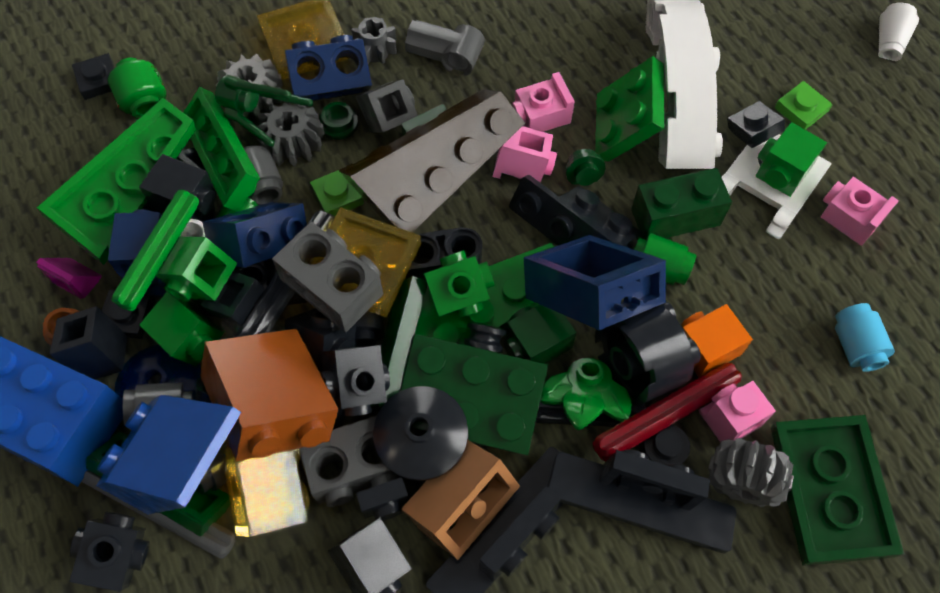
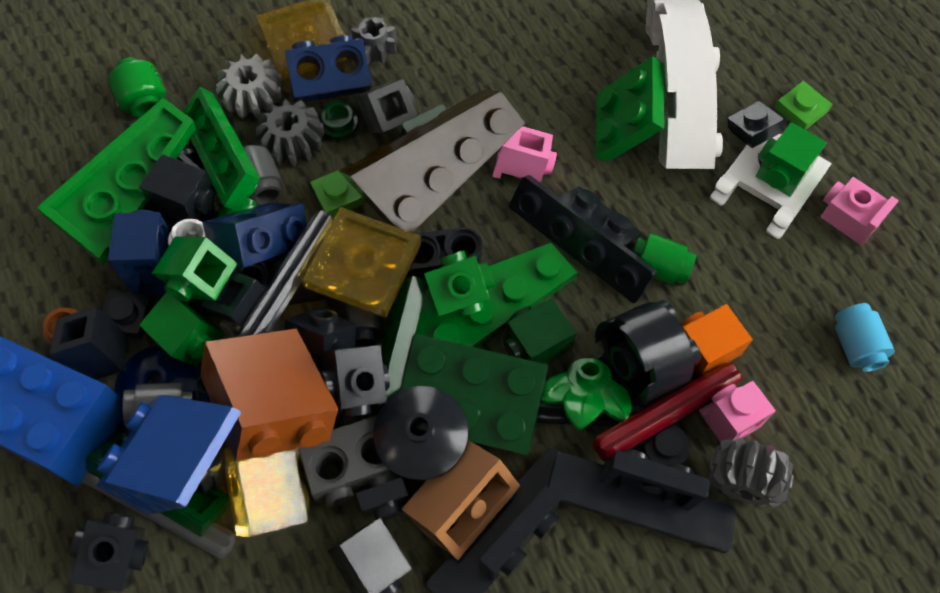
magenta slope [36,258,102,299] -> none
black plate [72,53,115,100] -> none
green axle [112,189,199,312] -> none
dark green plant [215,75,313,147] -> none
dark grey brick [272,221,383,333] -> none
dark grey piece [405,20,485,76] -> none
black bush [463,322,507,352] -> none
bright pink brick [511,72,575,132] -> none
dark blue window [524,235,666,330] -> none
dark green plate [565,149,606,186] -> none
dark green brick [631,168,732,240] -> none
dark green plate [771,415,904,566] -> none
white cone [878,3,919,61] -> none

